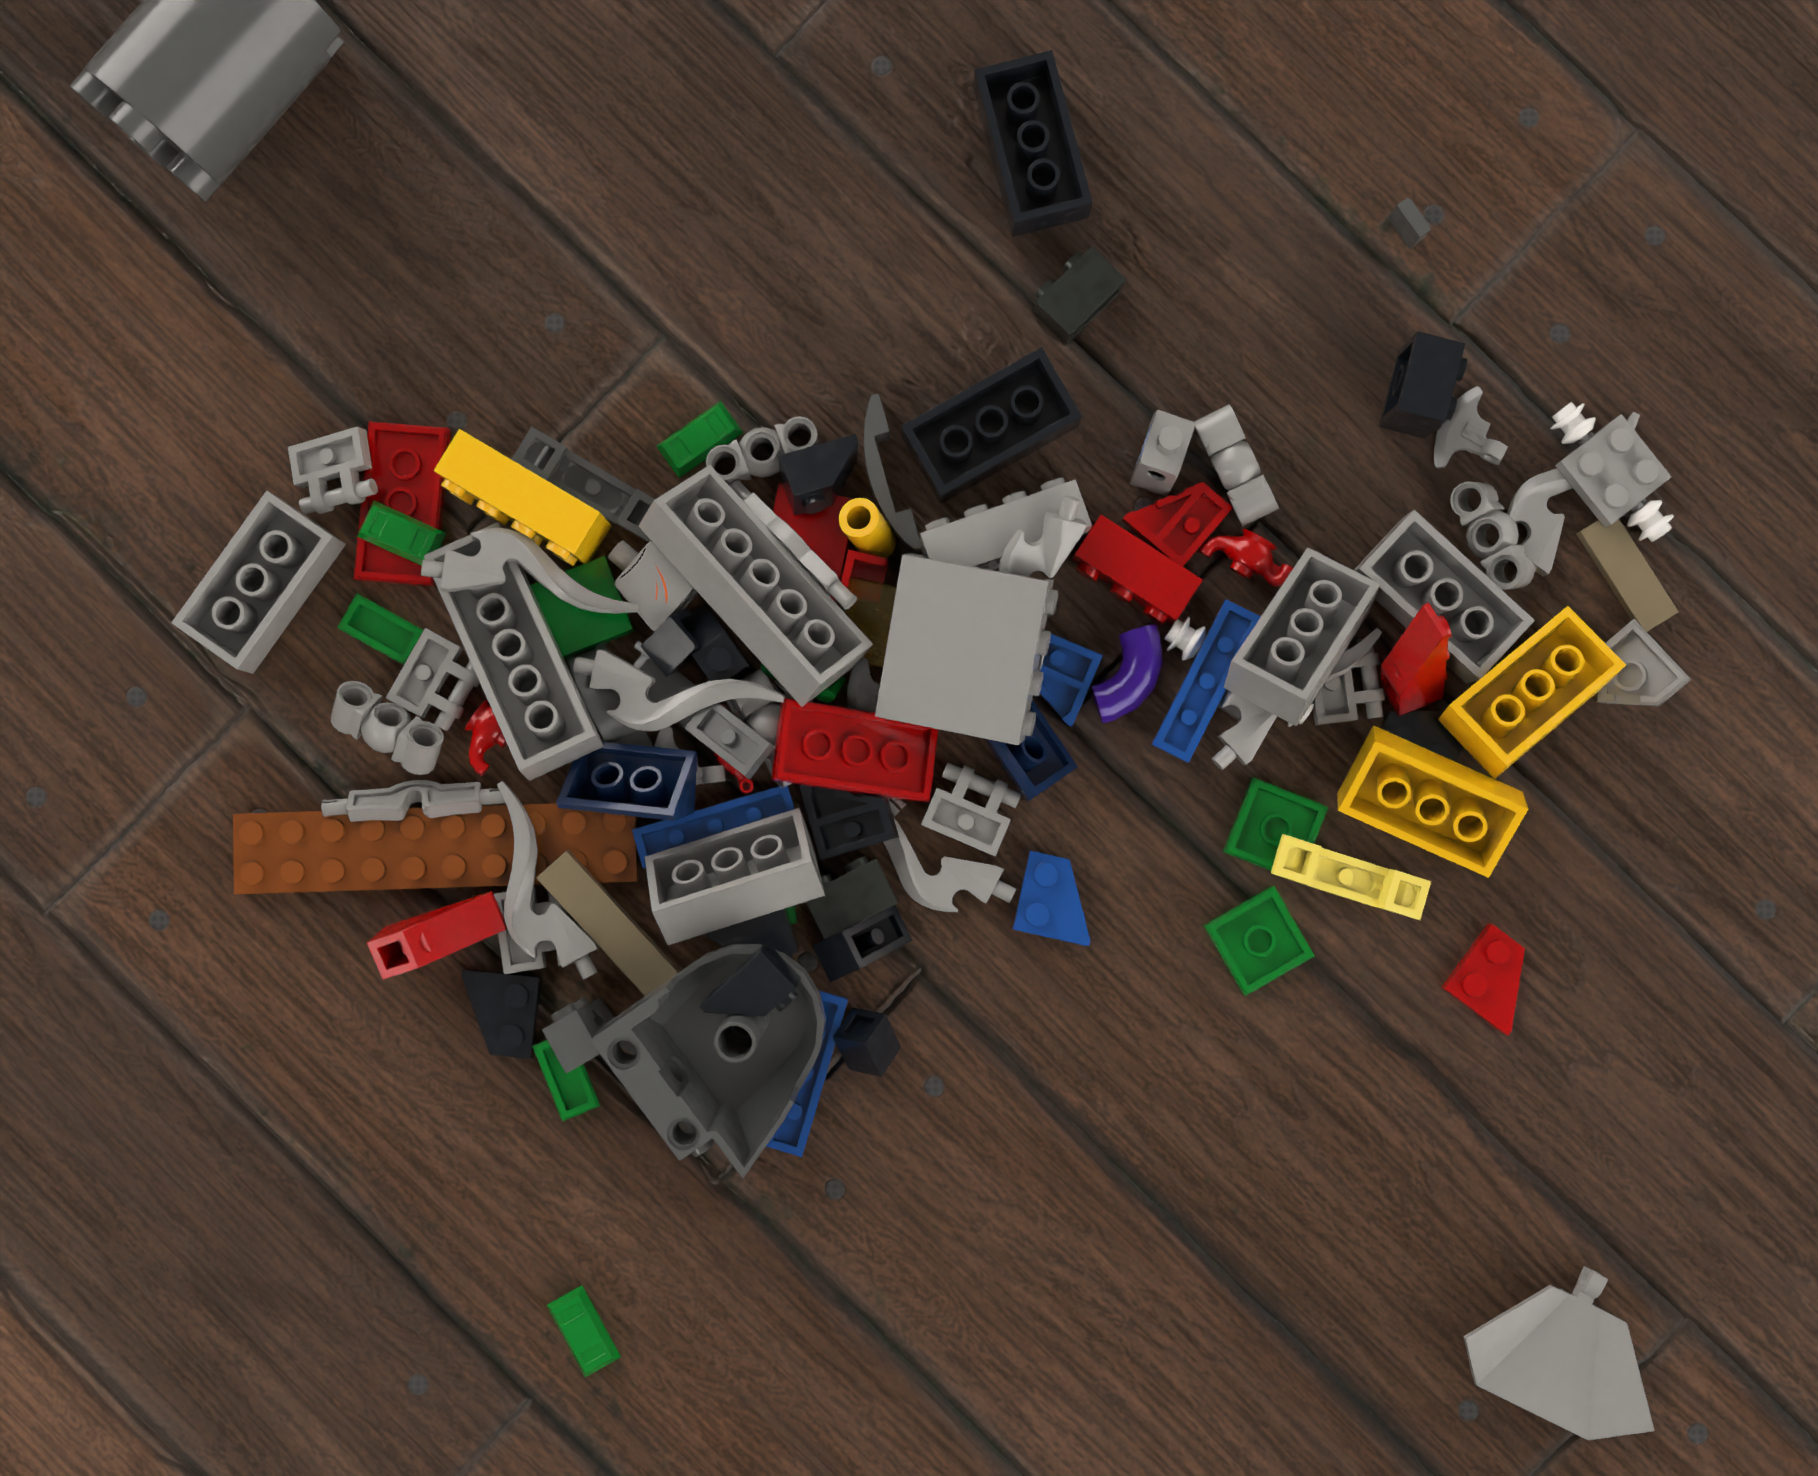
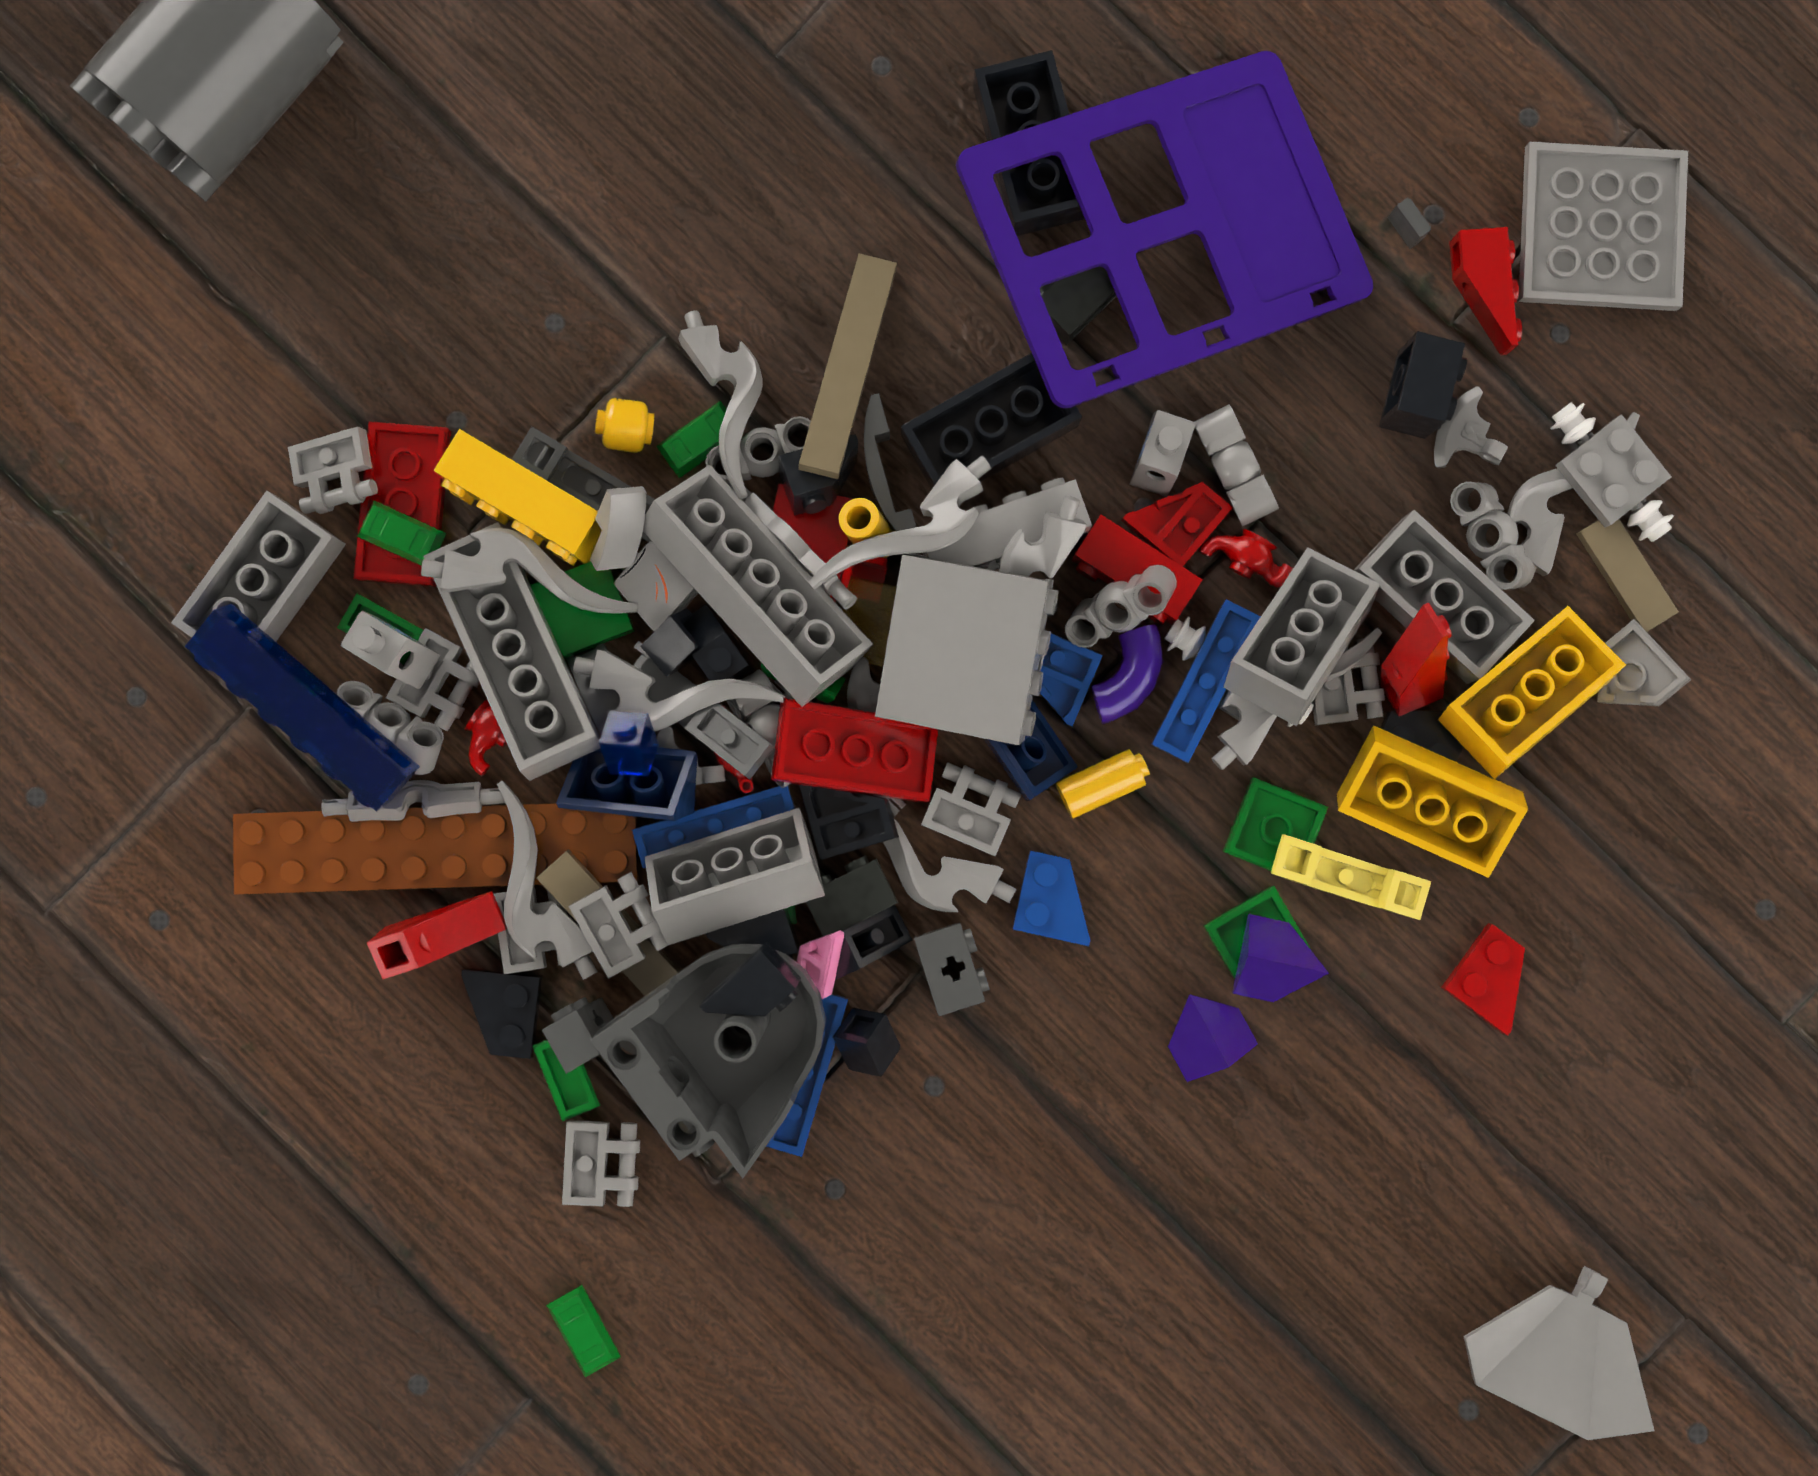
none -> clear blue brick [185,603,420,812]
none -> light grey torso [341,611,440,689]
none -> light grey plate [562,1120,640,1207]
none -> light grey plate [568,872,668,978]
none -> light grey slope [590,486,647,571]
none -> yellow head [595,398,654,453]
none -> clear blue brick [599,711,659,776]
none -> light grey piece [678,311,763,500]
none -> bright pink tile [796,930,845,999]
none -> dark tan tile [799,253,897,479]
none -> light grey piece [808,456,991,590]
none -> dark grey brick [914,922,990,1016]
none -> dark purple door [956,51,1373,408]
none -> yellow brick [1056,749,1150,819]
none -> light grey piece [1065,565,1177,648]
none -> dark purple slope [1167,994,1258,1082]
none -> dark purple slope [1232,914,1329,1002]
none -> red slope [1449,227,1522,355]
none -> light grey plate [1518,142,1688,311]

